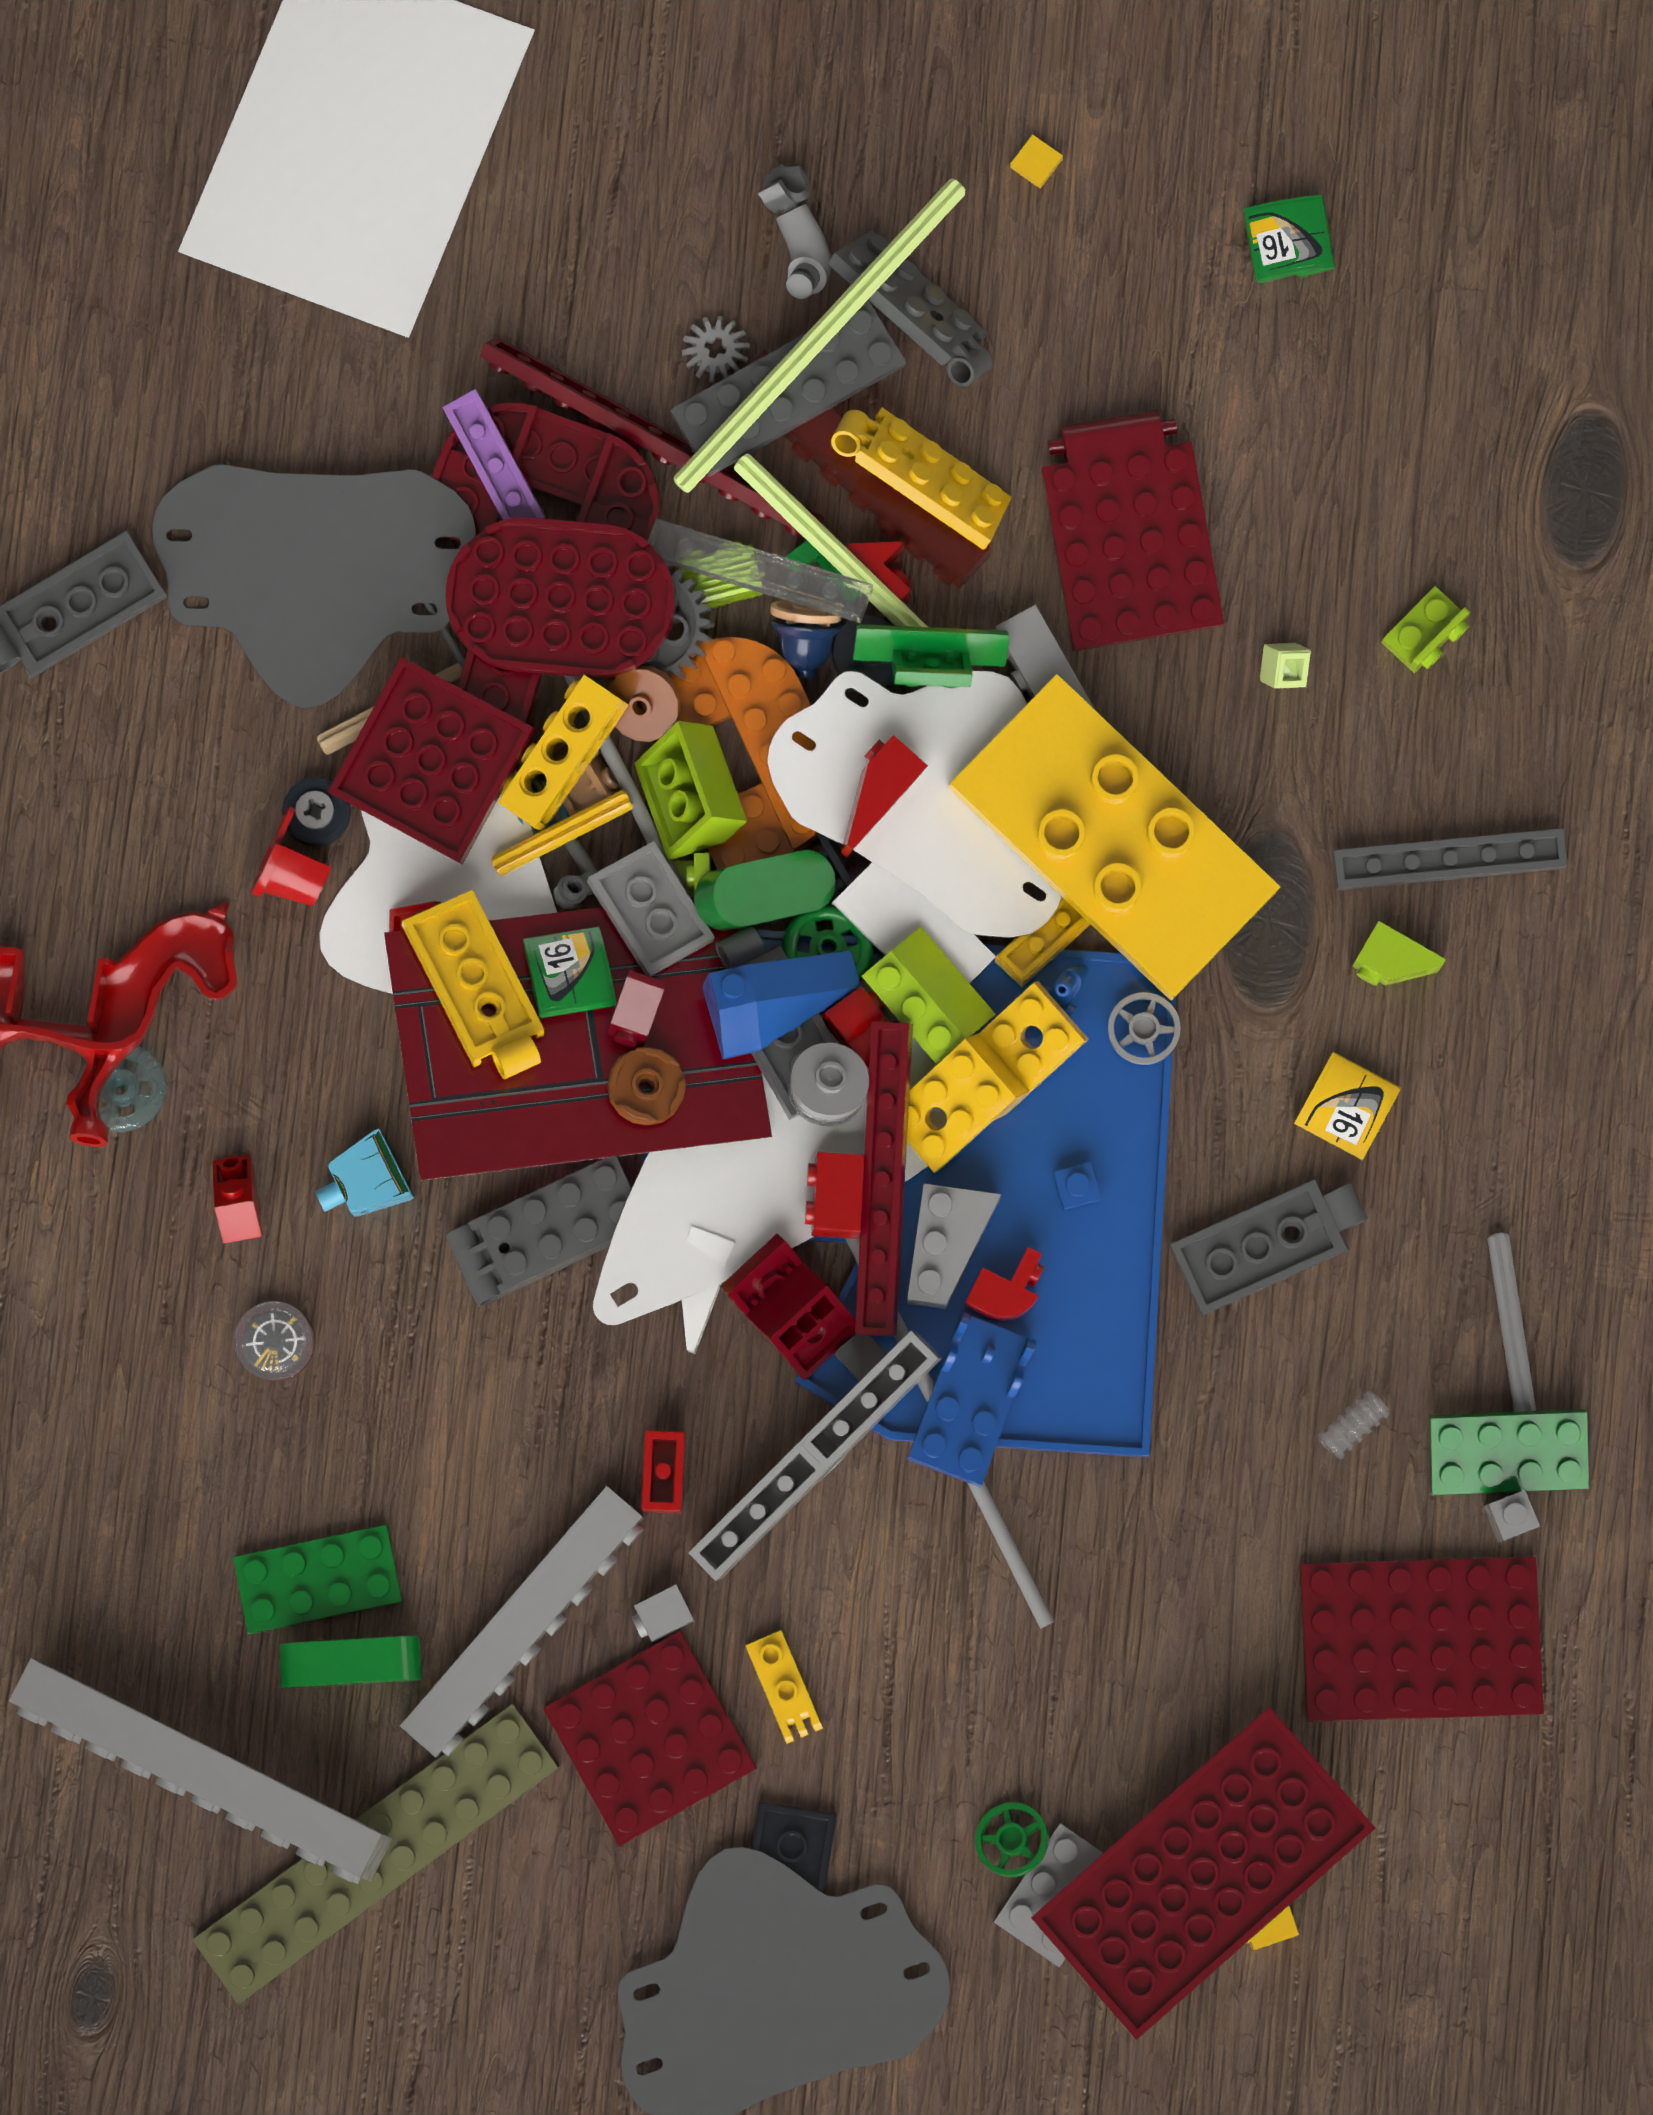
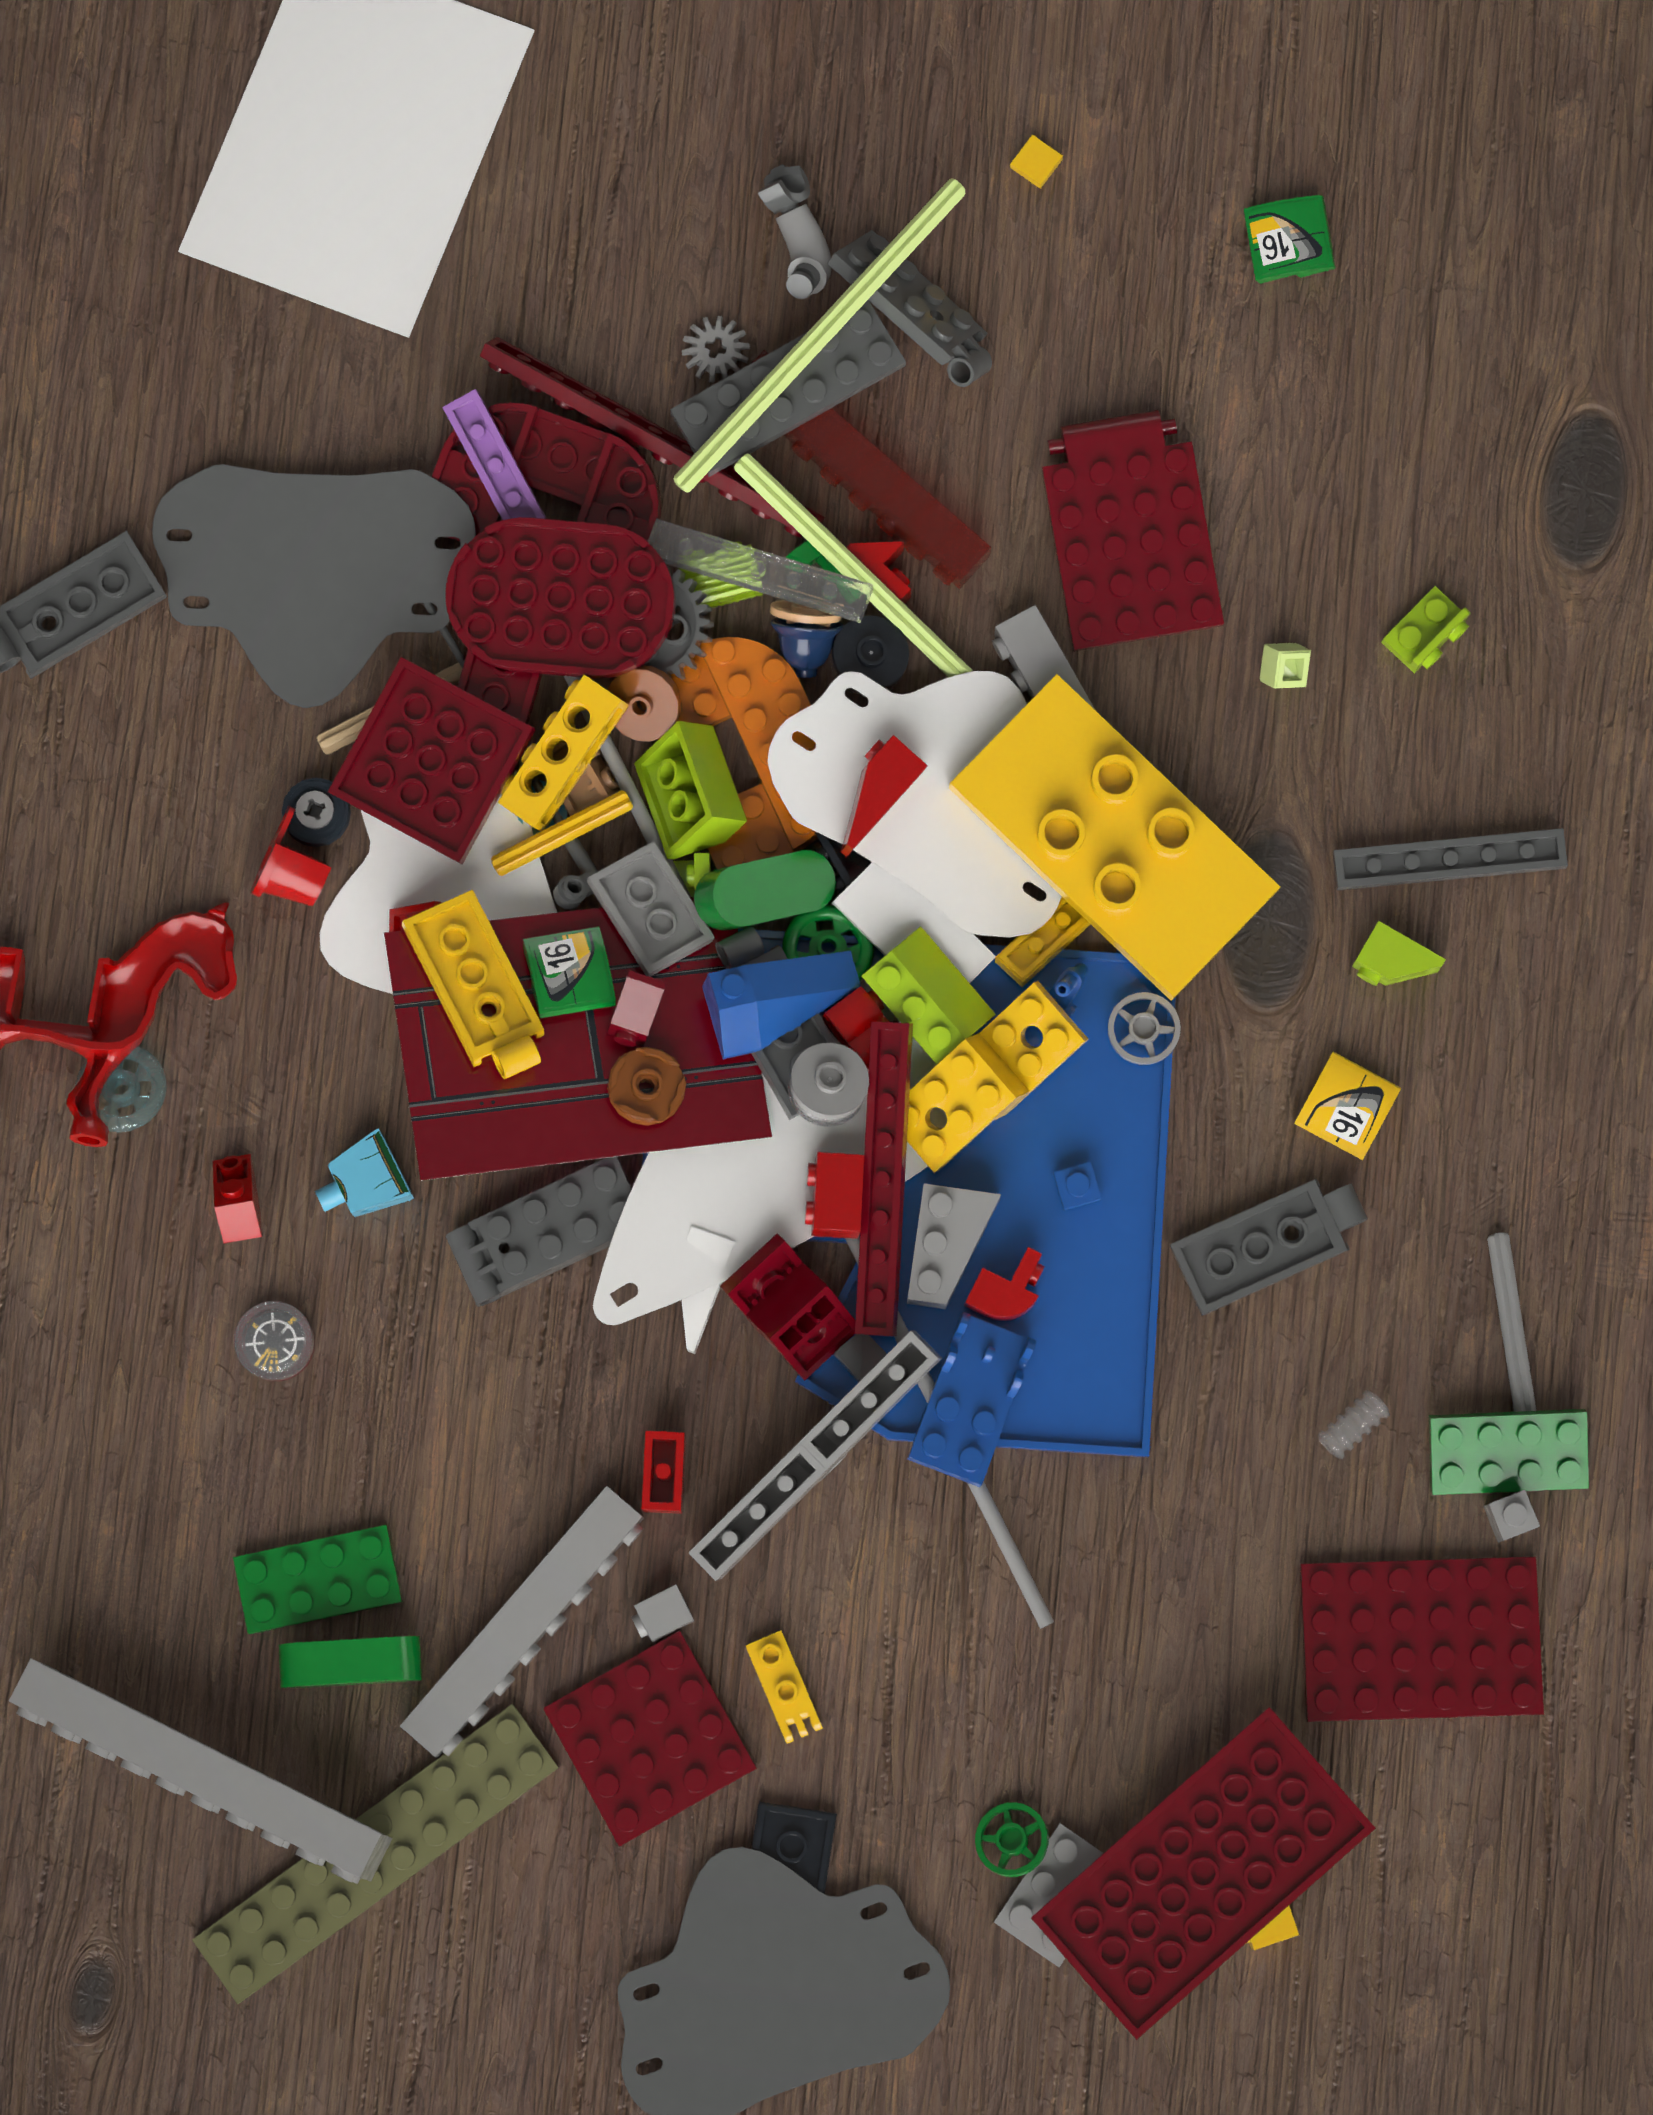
yellow hinge [831,407,1012,550] -> none
green bracket [853,624,1009,688] -> none

